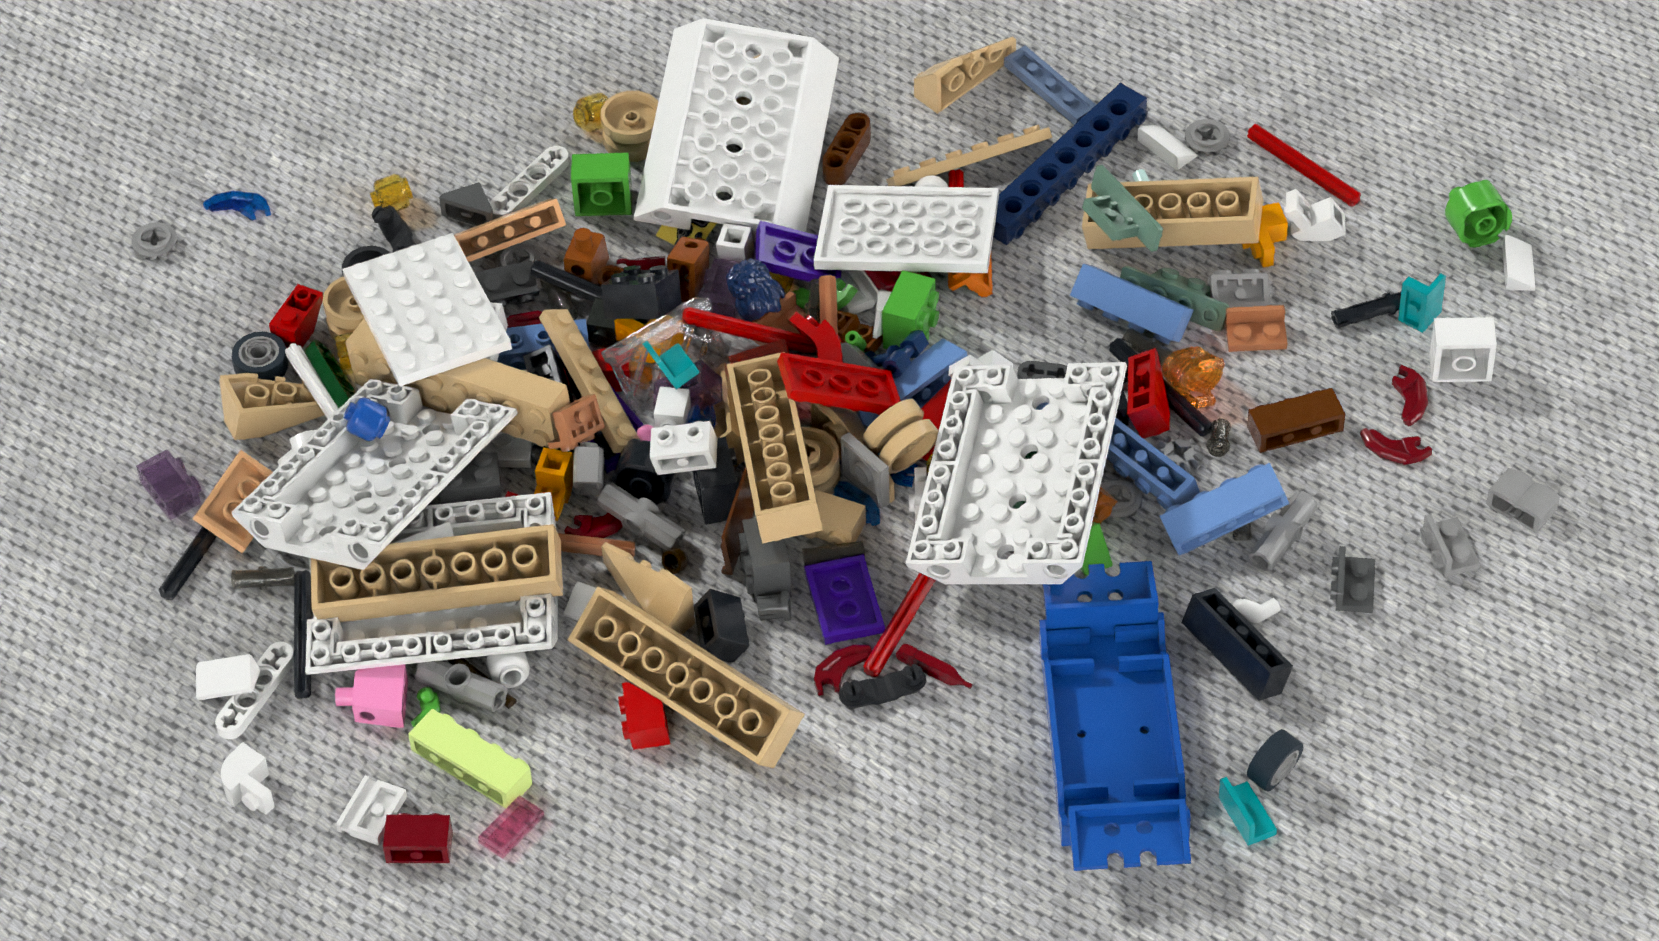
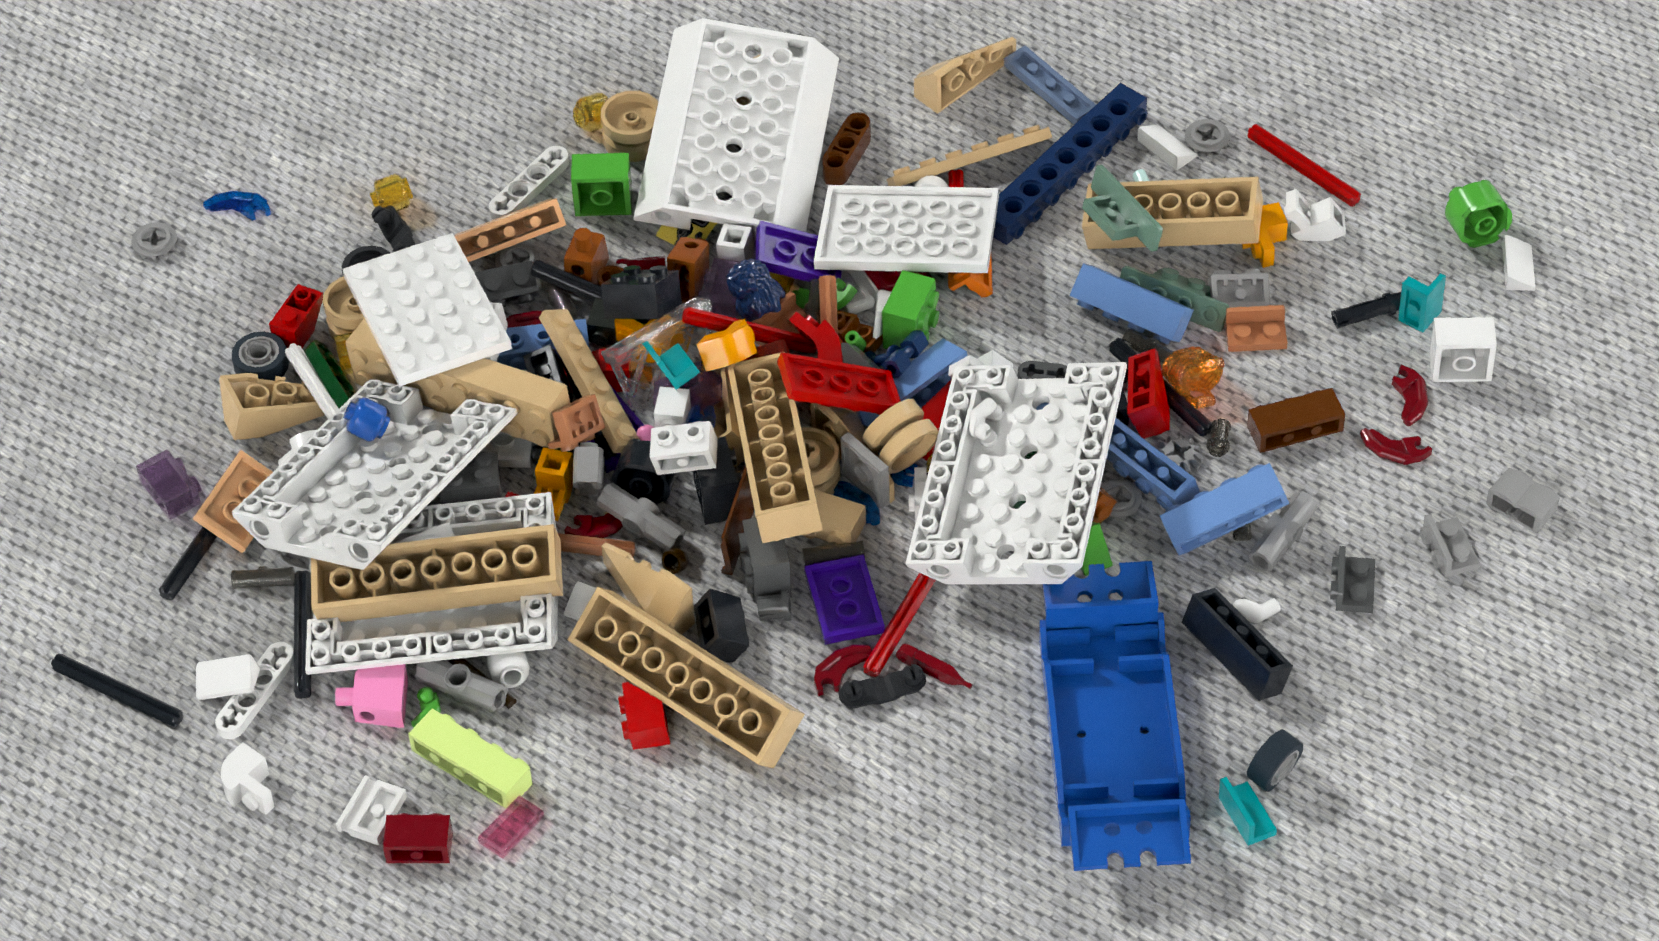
dark grey slope [439,182,494,226] -> none
none -> black axle [51,654,184,727]
none -> light orange brick [696,319,757,372]
none -> white arm [969,398,997,440]

